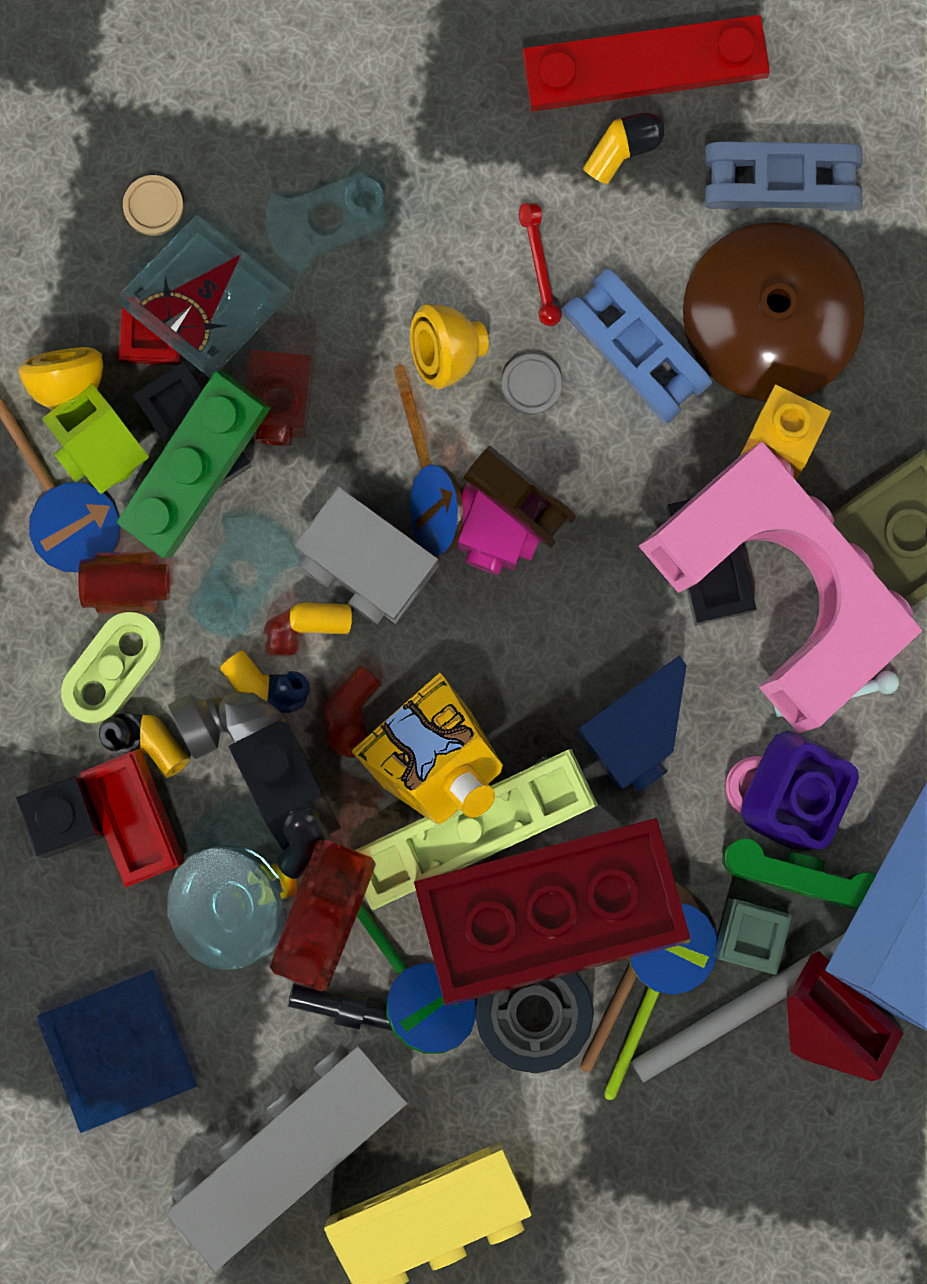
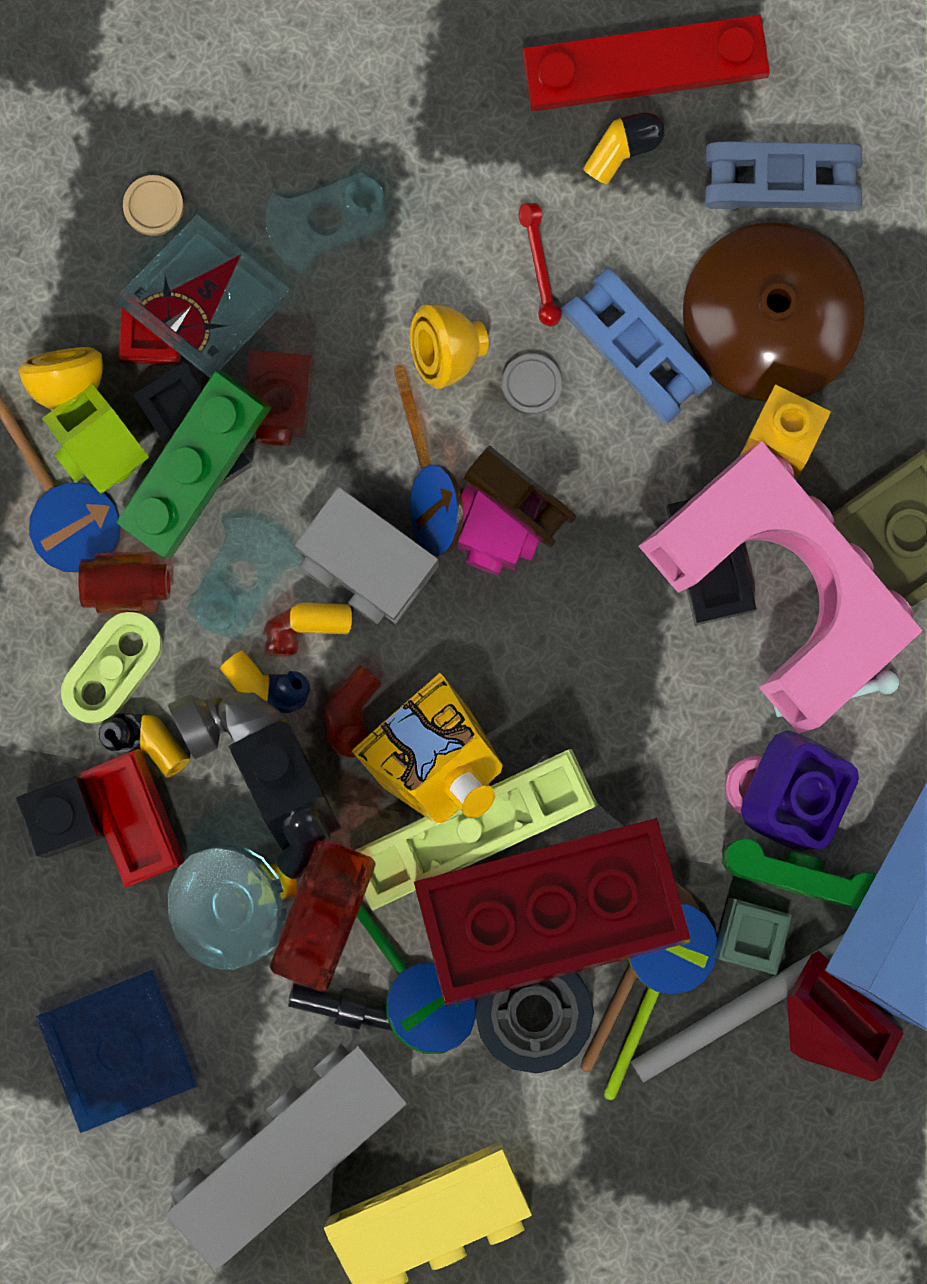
dark blue slope [577,655,687,793] -> none

